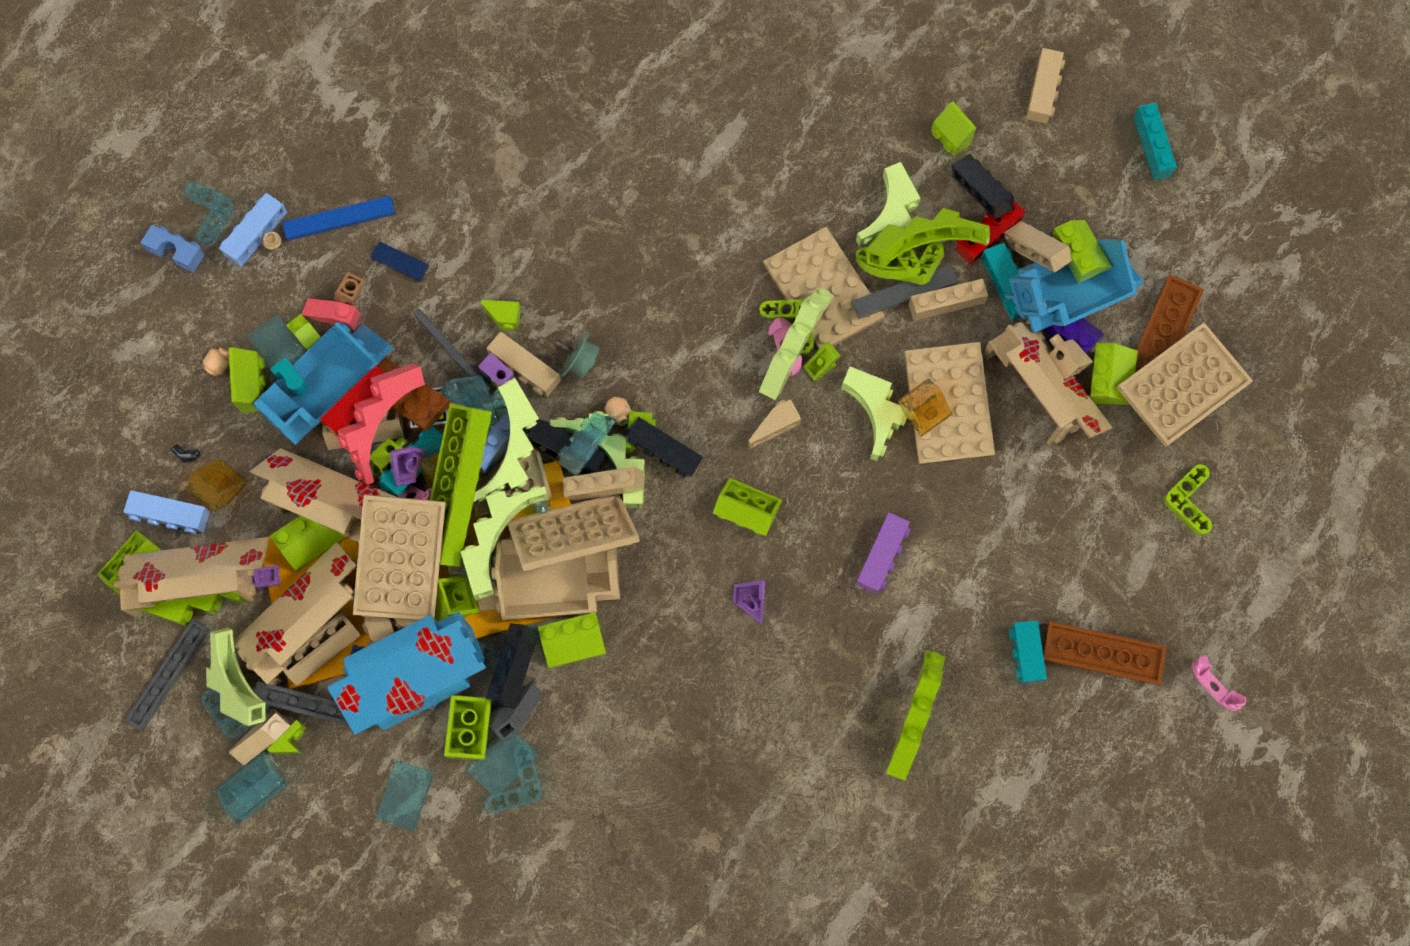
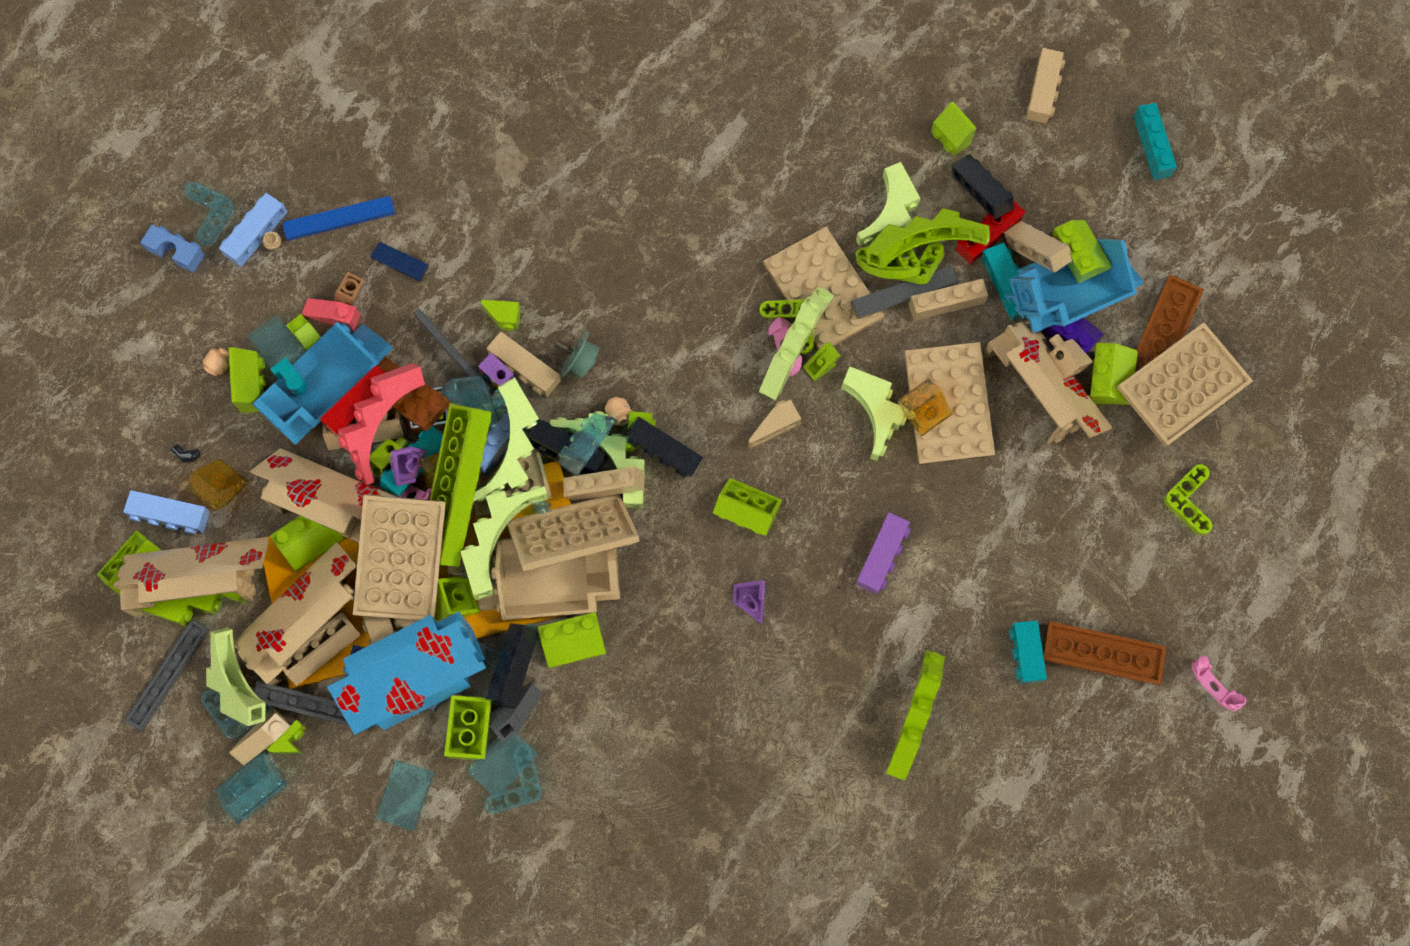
medium lavender bracket [252,565,281,591] -> none

